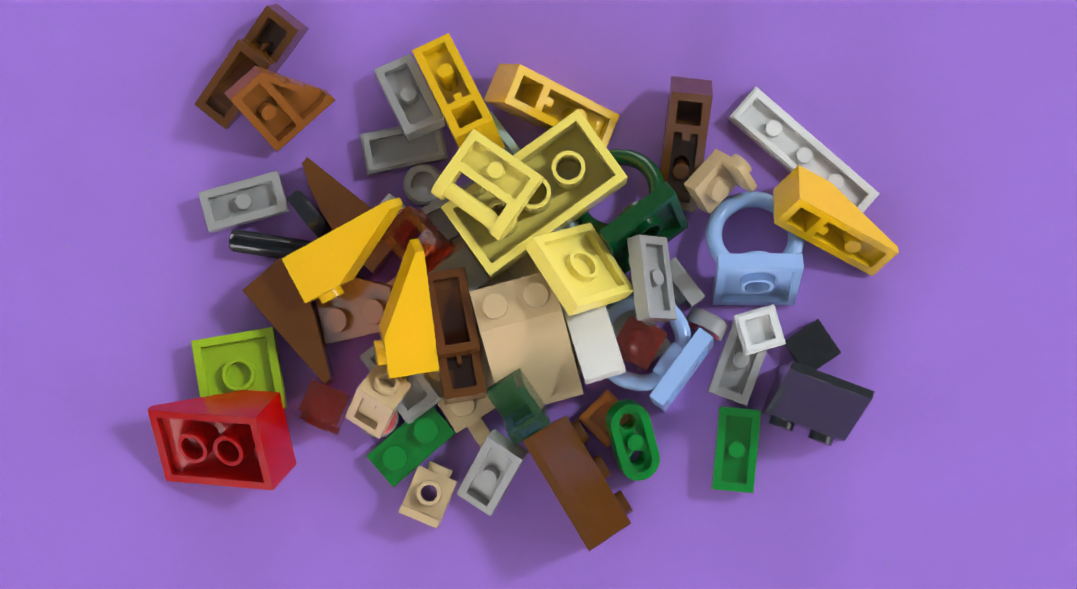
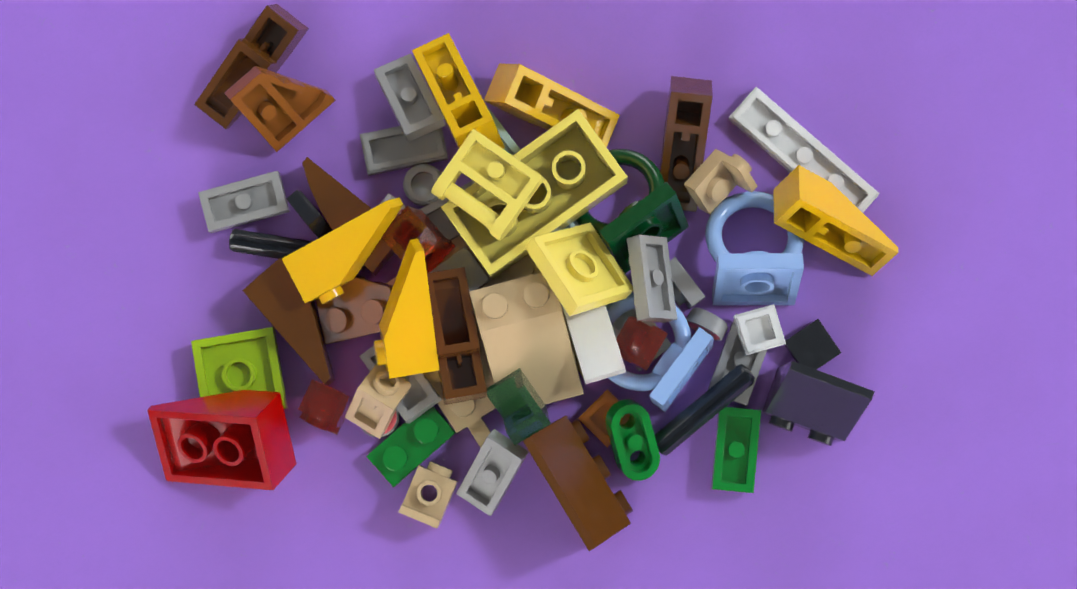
none -> black axle [655,364,755,455]

